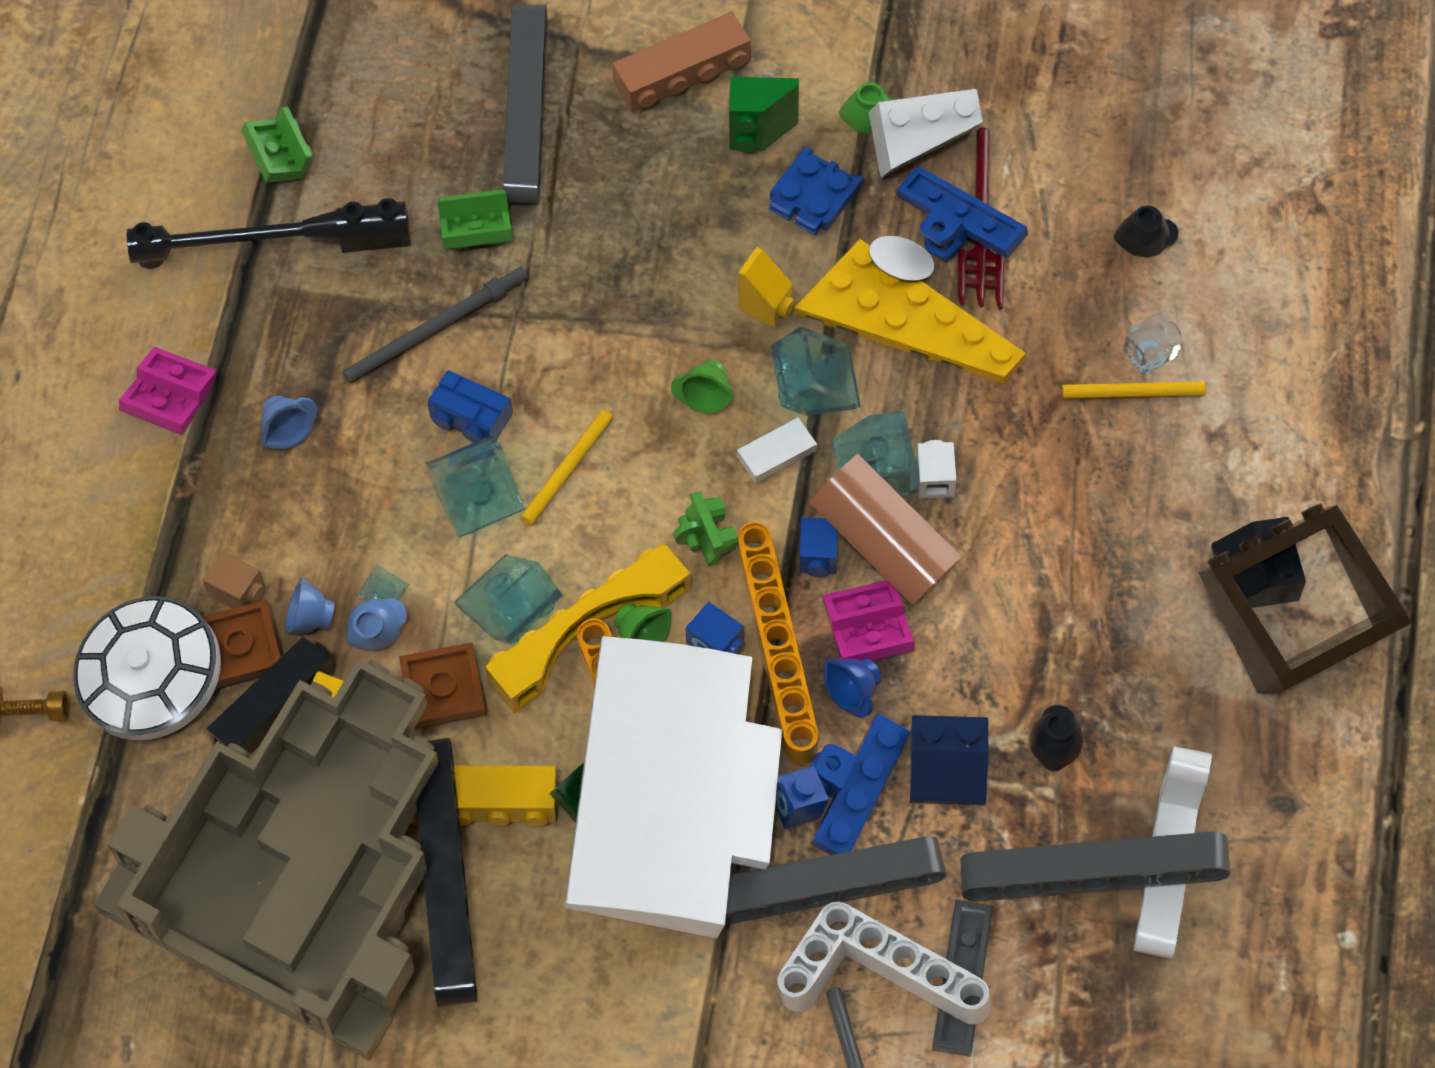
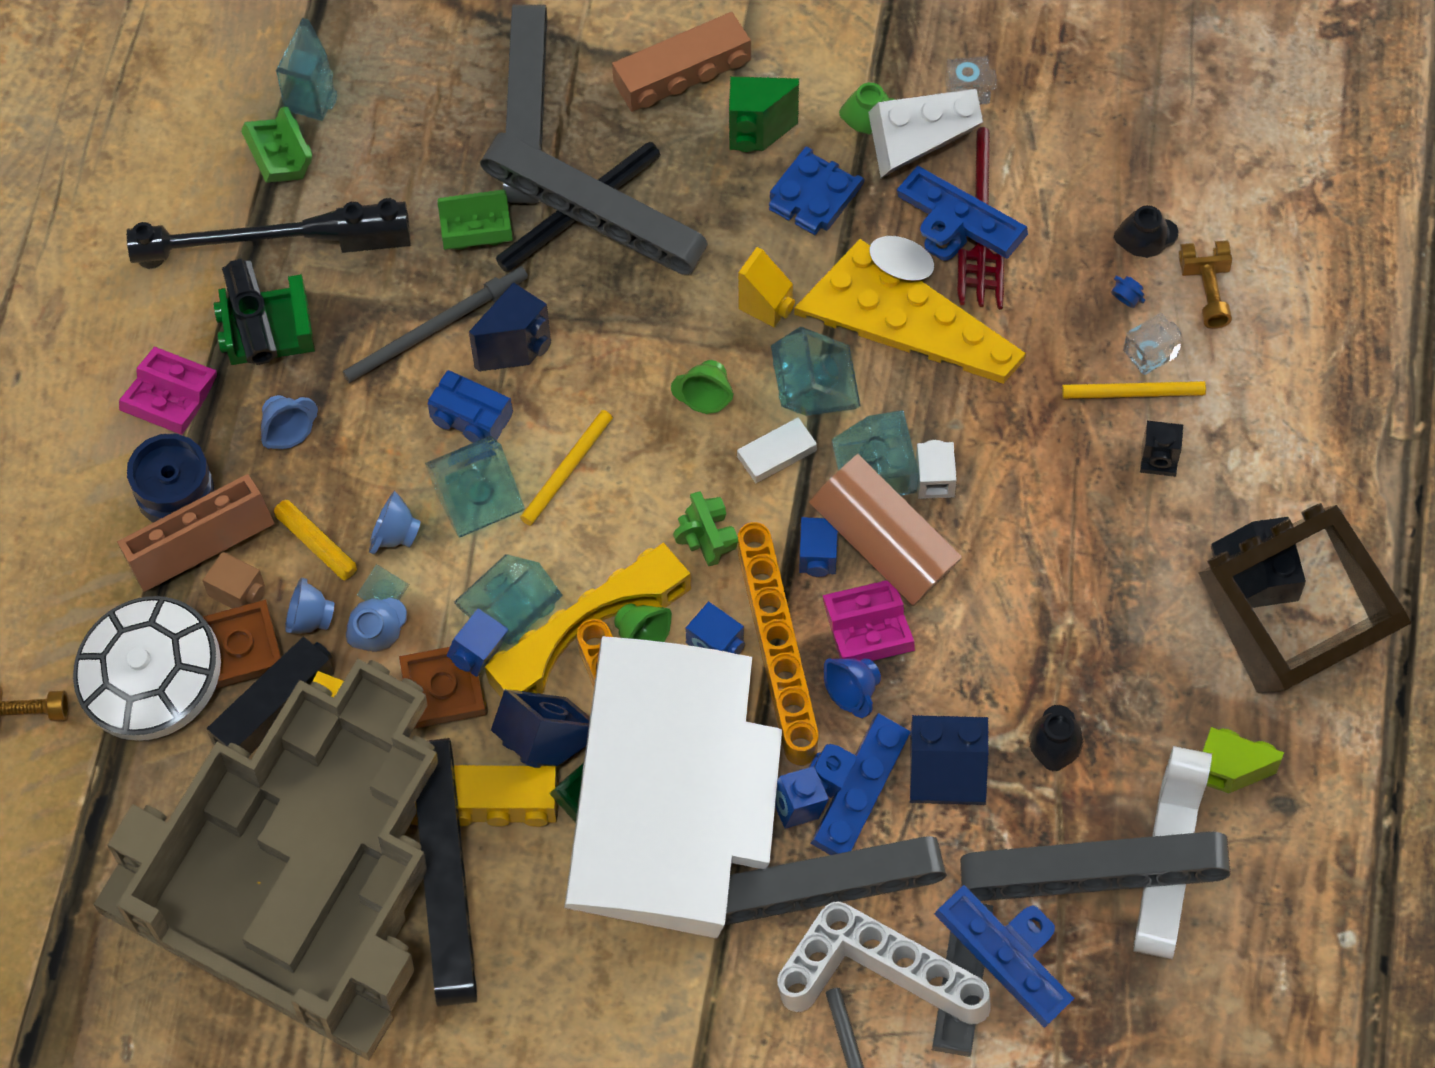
none -> nougat brick [117,474,275,592]
none -> dark blue wheel [127,433,214,523]
none -> green panel [214,274,315,365]
none -> black piece [222,258,277,365]
none -> yellow axle [274,500,357,580]
none -> clear light blue slope [276,18,337,121]
none -> medium blue piece [369,490,421,554]
none -> blue brick [447,608,509,677]
none -> dark blue slope [469,282,551,372]
none -> dark grey beam [480,132,708,275]
none -> dark blue slope [491,689,590,768]
none -> black axle [496,142,660,272]
none -> blue plate [934,885,1074,1028]
none -> clear brick [945,56,997,104]
none -> blue plate [1111,276,1146,308]
none -> black brick [1140,420,1184,477]
none -> pearl gold bar [1179,240,1233,329]
none -> lime slope [1203,727,1284,794]

